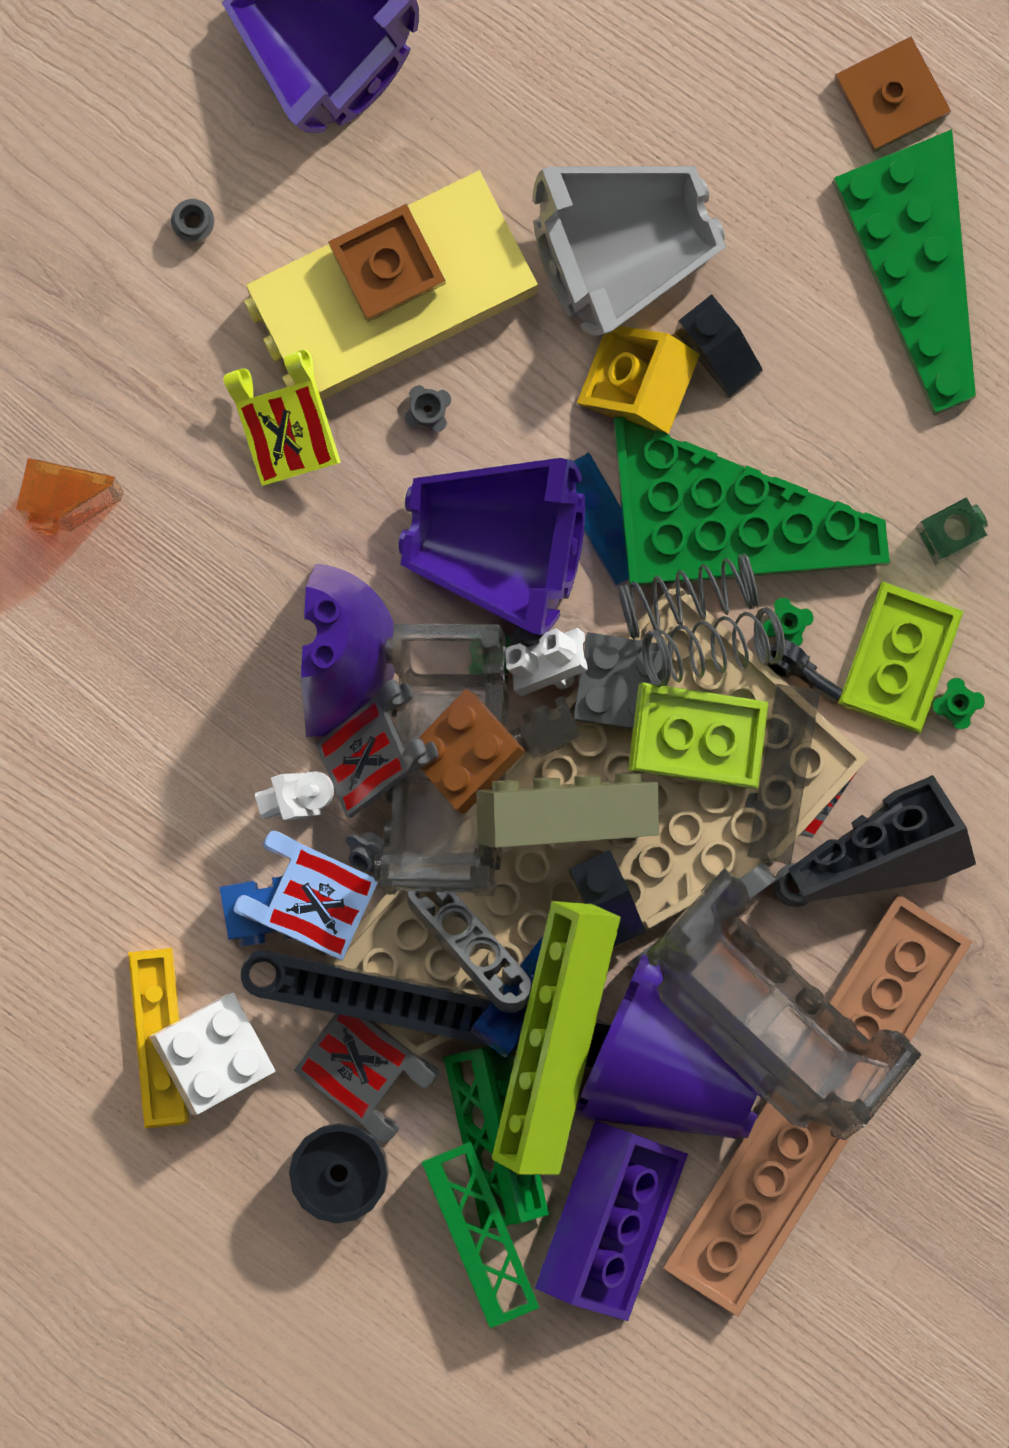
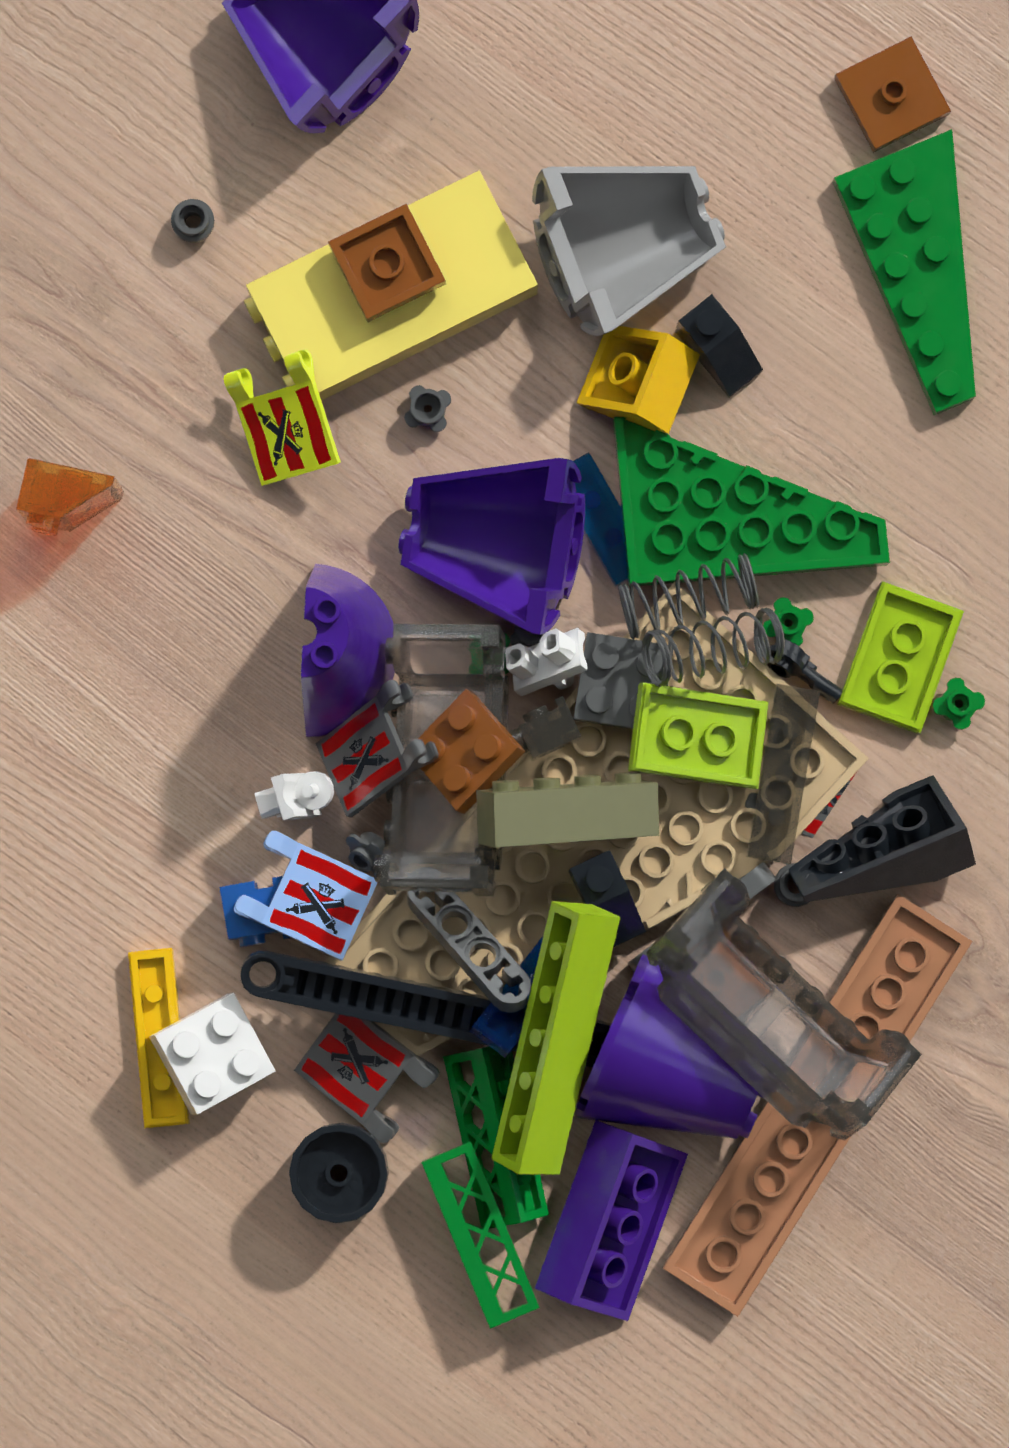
clear green brick [915,497,988,566] -> none

